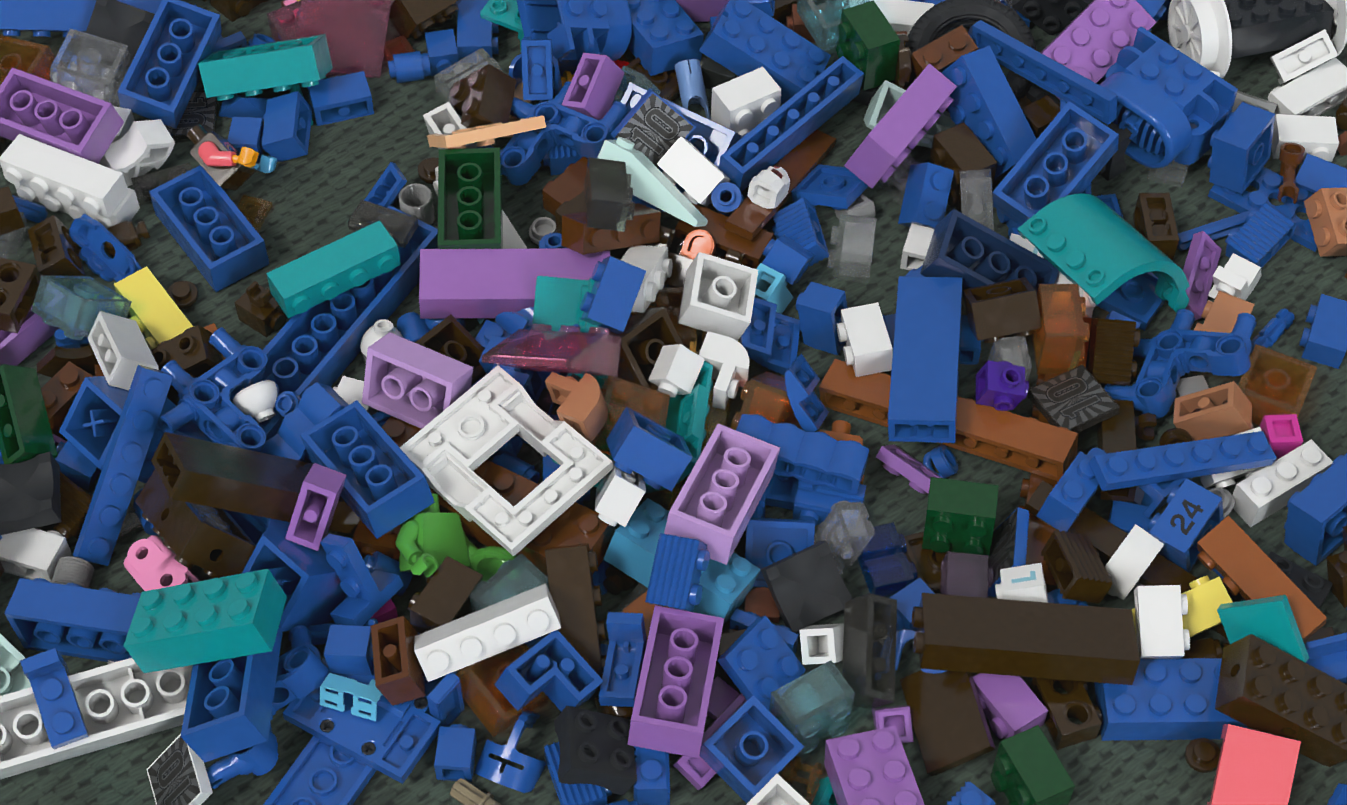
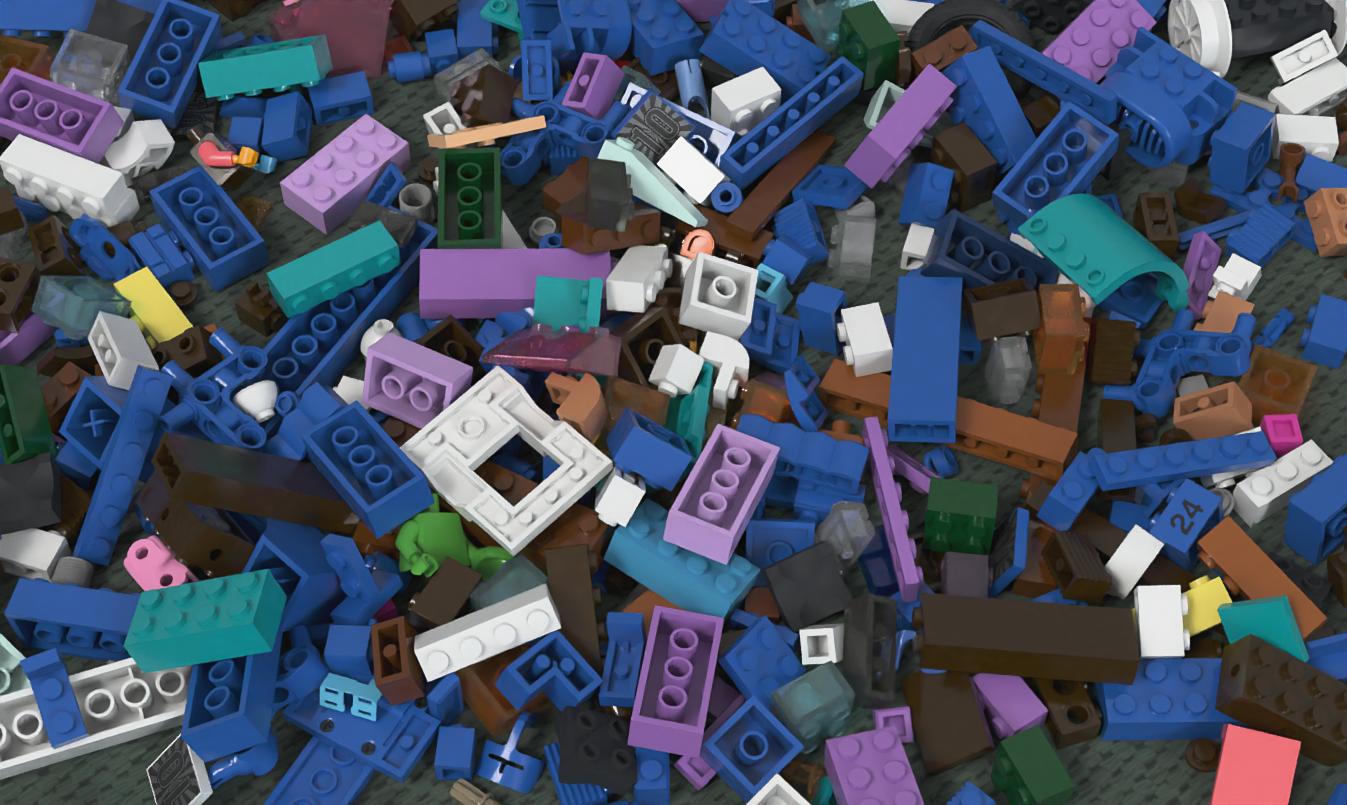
medium lavender brick [285,463,347,551] -> none
blue brick [580,256,646,334] -> none
blue brick [645,533,710,612] -> none
white rock [747,166,790,209] -> none
clear brick [960,169,994,231] -> none
dark purple brick [976,360,1029,411] -> none
white brick [995,563,1048,603] -> none
tile [1027,364,1119,433] -> none
none -> blue brick [128,223,195,292]
none -> lavender brick [280,114,411,235]
none -> medium lavender plate [862,417,923,603]
none -> dark brown bracket [1174,177,1226,224]

